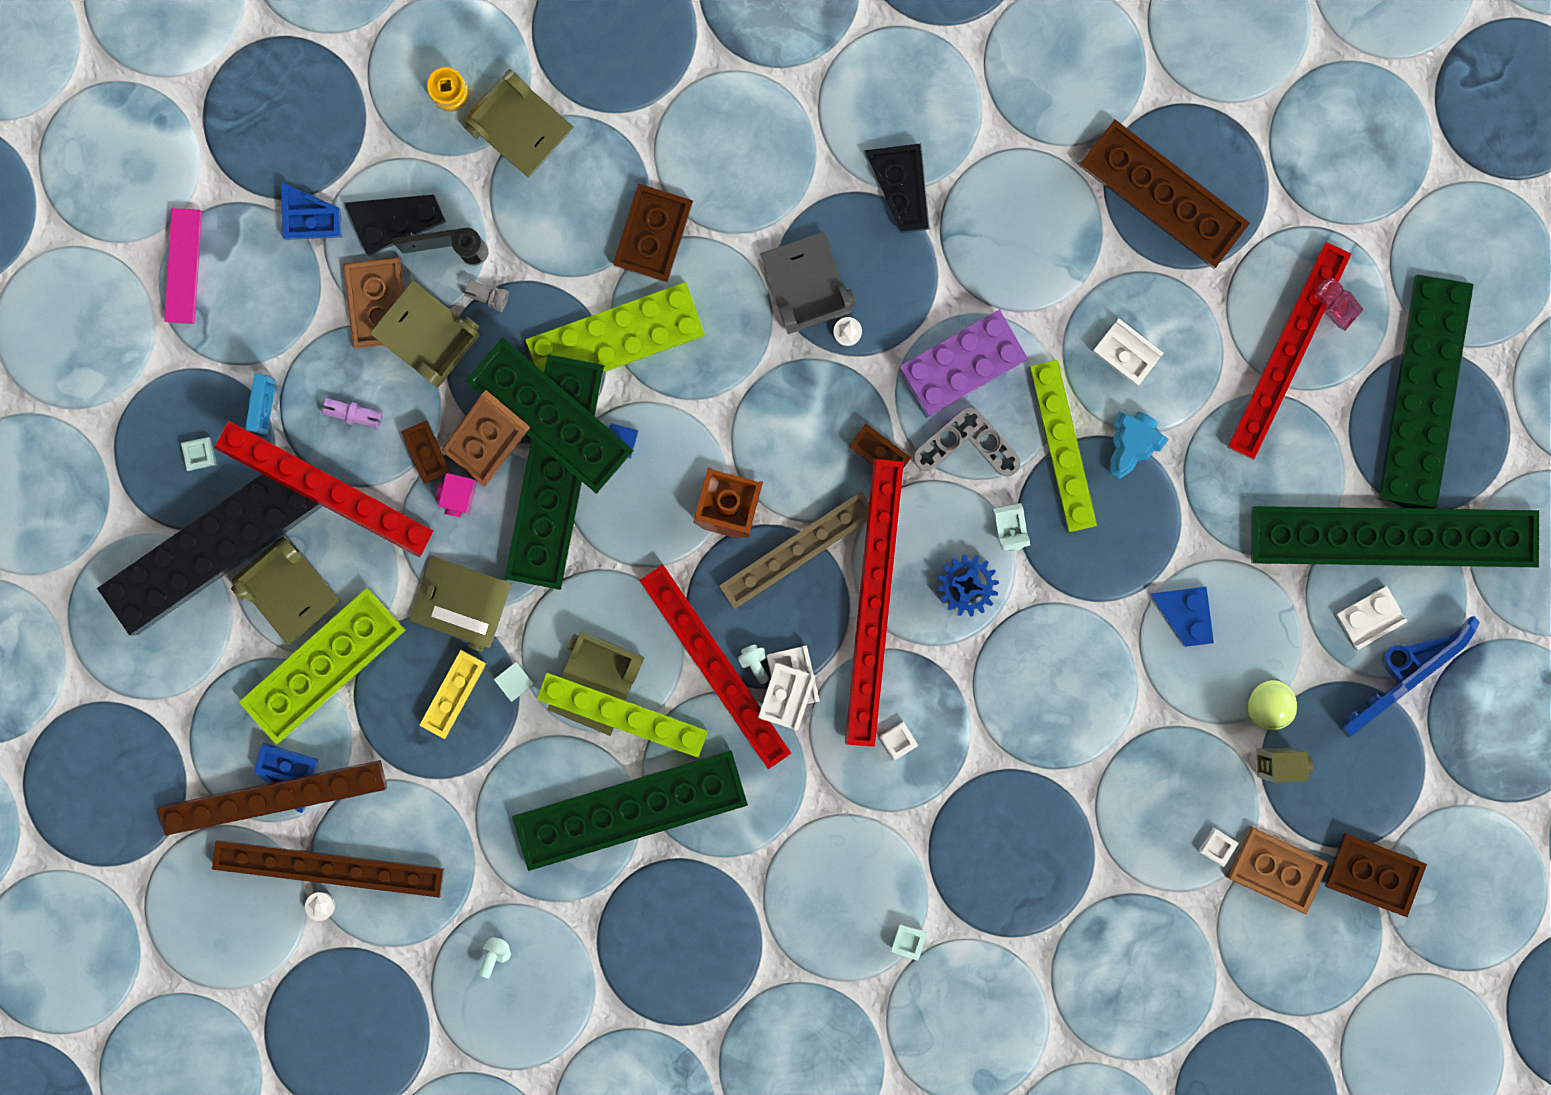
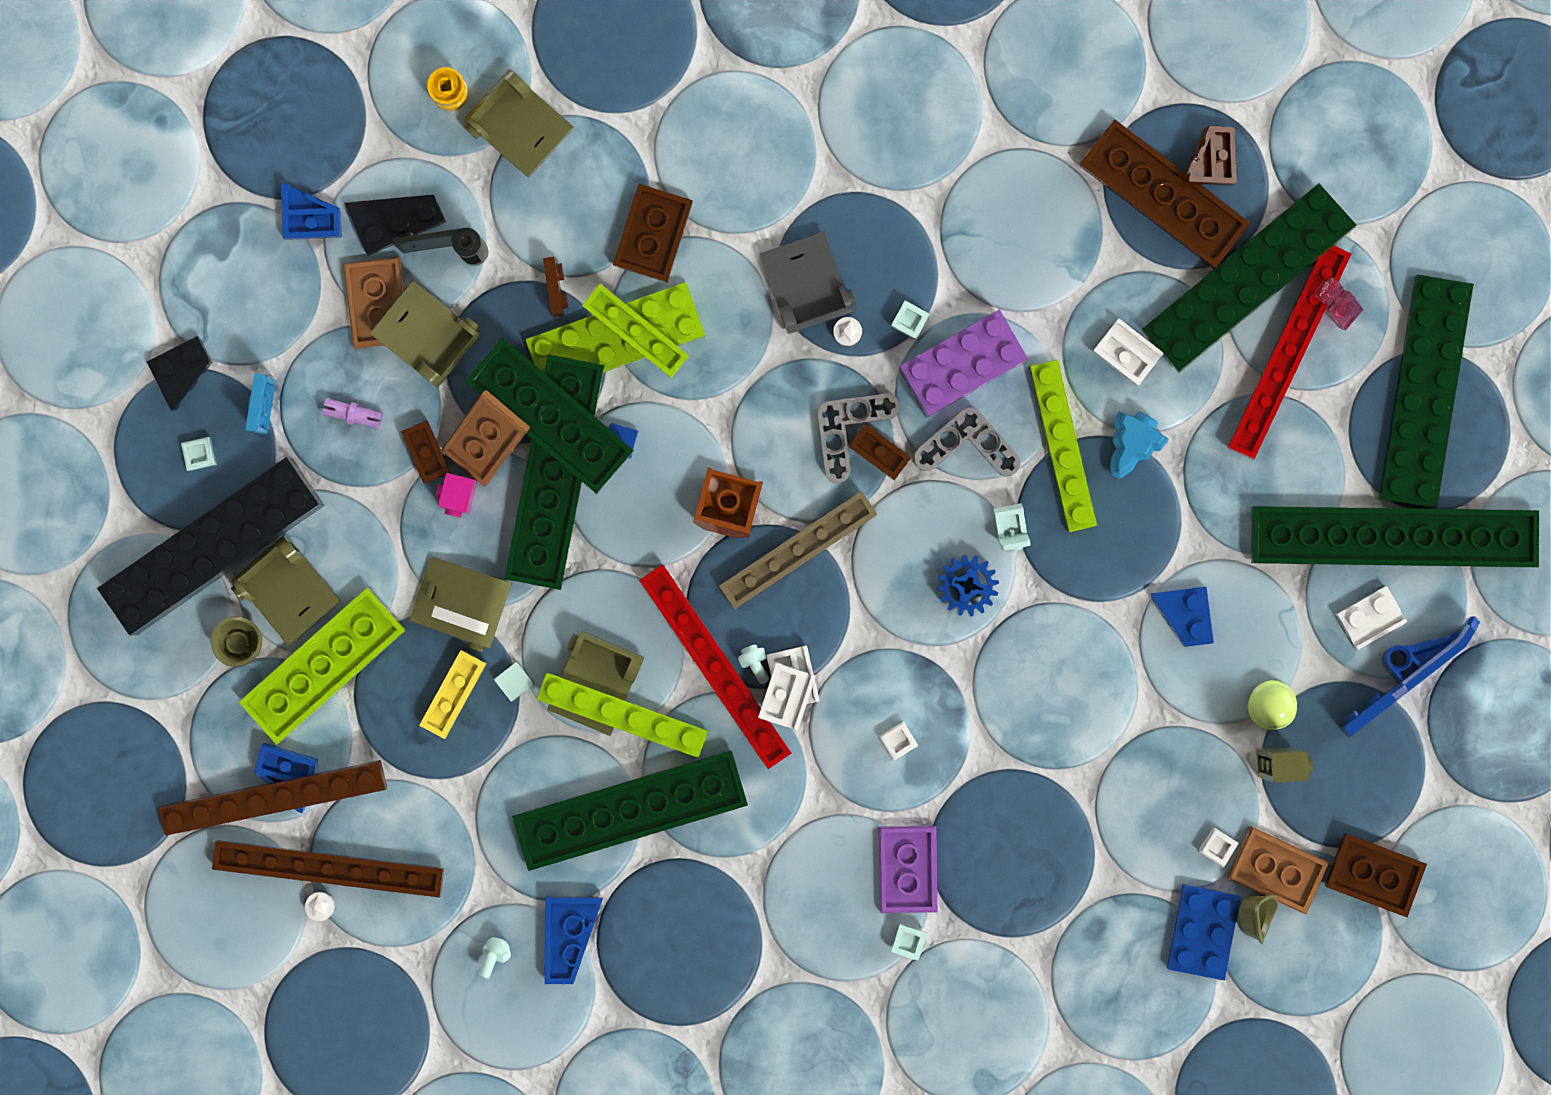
dark pink tile [164,208,202,324] -> none
red plate [214,421,434,557] -> none
light grey pin [464,279,509,312] -> none
red plate [845,459,904,747] -> none
black wing [864,143,930,233] -> none
none -> black wing [147,336,212,411]
none -> olive helmet [211,616,262,667]
none -> reddish brown plate [543,257,569,318]
none -> blue wing [545,896,604,984]
none -> lime plate [582,284,689,379]
none -> light grey beam [818,394,900,484]
none -> medium lavender tile [879,825,938,913]
none -> light aqua plate [891,300,930,340]
none -> dark green plate [1142,183,1357,373]
none -> blue plate [1167,884,1241,981]
none -> wing [1183,126,1237,186]
none -> olive helmet [1237,894,1279,944]

